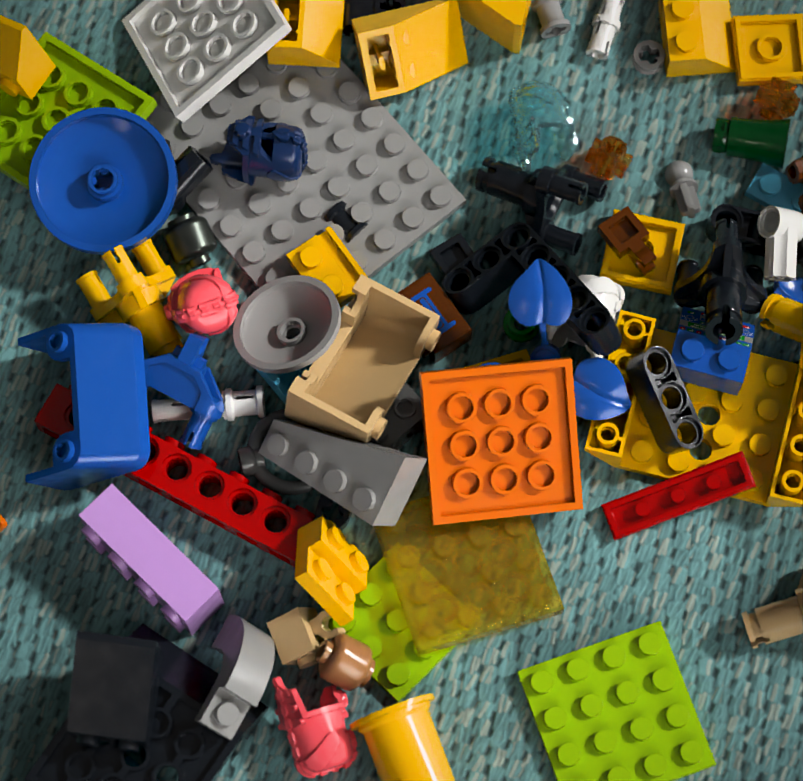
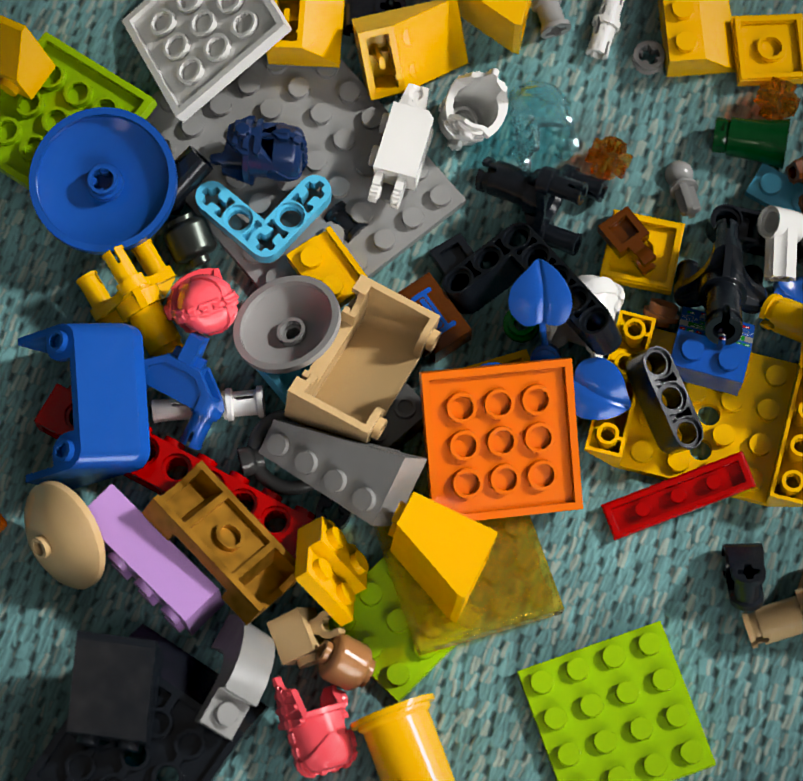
none -> tan dish [24,481,106,590]
none -> pearl gold piece [142,461,297,625]
none -> medium azure beam [195,175,332,263]
none -> white hinge [368,83,434,209]
none -> yellow slope [388,491,498,623]
none -> white helmet [438,68,508,151]
none -> nougat plate [643,298,680,328]
none -> black piece [722,543,766,612]

